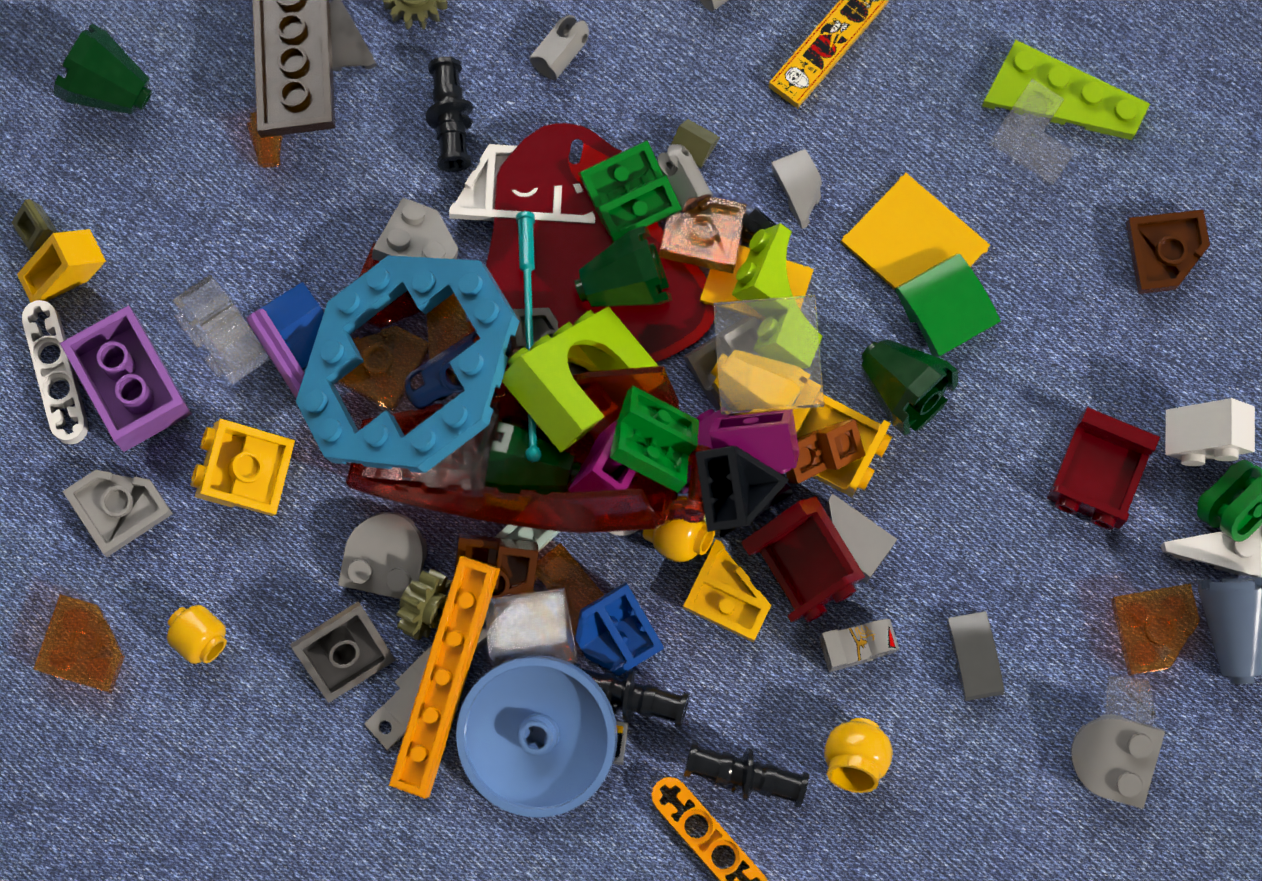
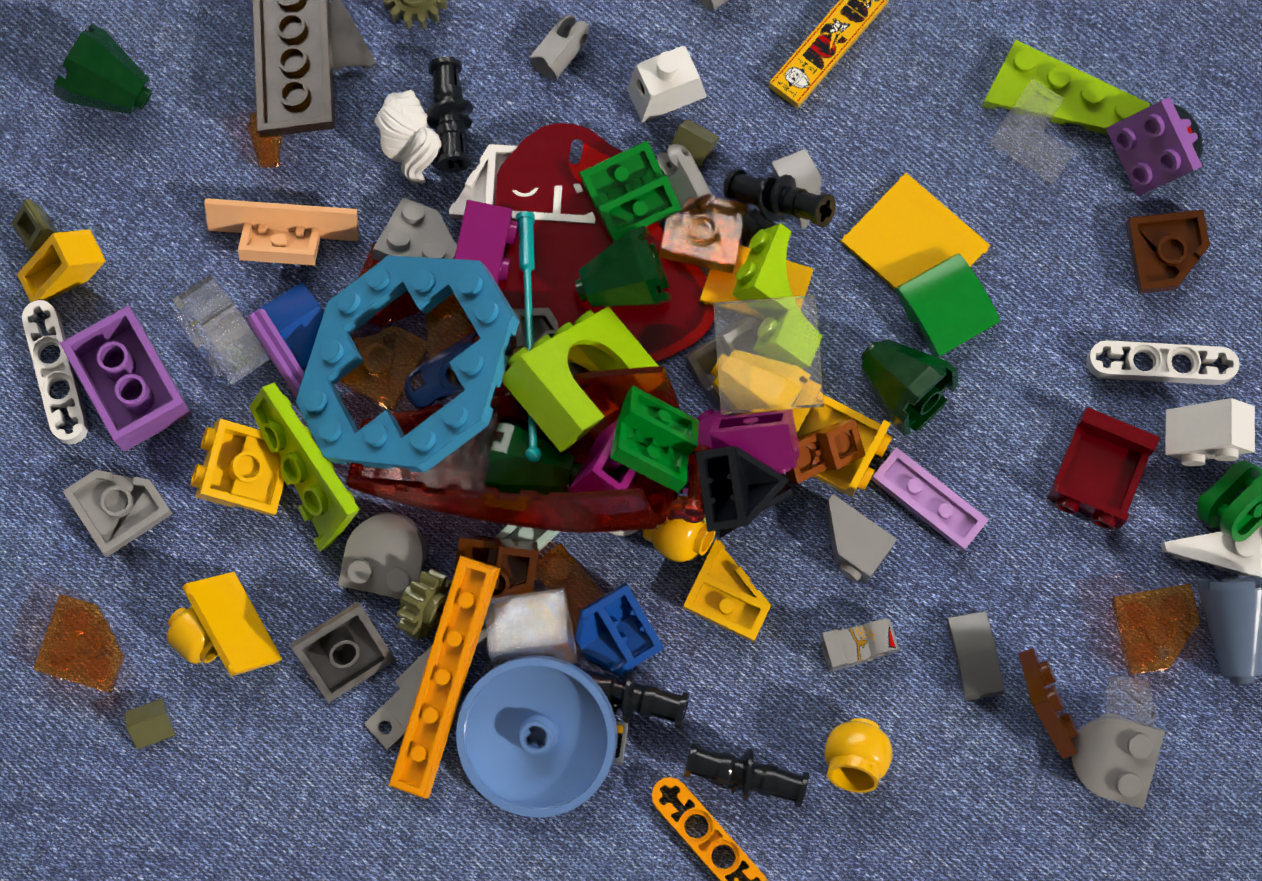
dark red panel [741,496,865,623] -> none
none -> olive slope [125,698,176,750]
none -> yellow piece [182,572,282,677]
none -> light nougat bracket [204,198,359,266]
none -> lime wing [249,382,360,552]
none -> white hair [374,90,441,185]
none -> magenta brick [454,200,518,285]
none -> white torso [627,46,707,123]
none -> black piece [723,168,836,228]
none -> lavender plate [871,447,989,552]
none -> reddish brown plate [1019,648,1079,759]
none -> white beam [1086,340,1240,385]
none -> medium lavender plate [1106,97,1203,196]

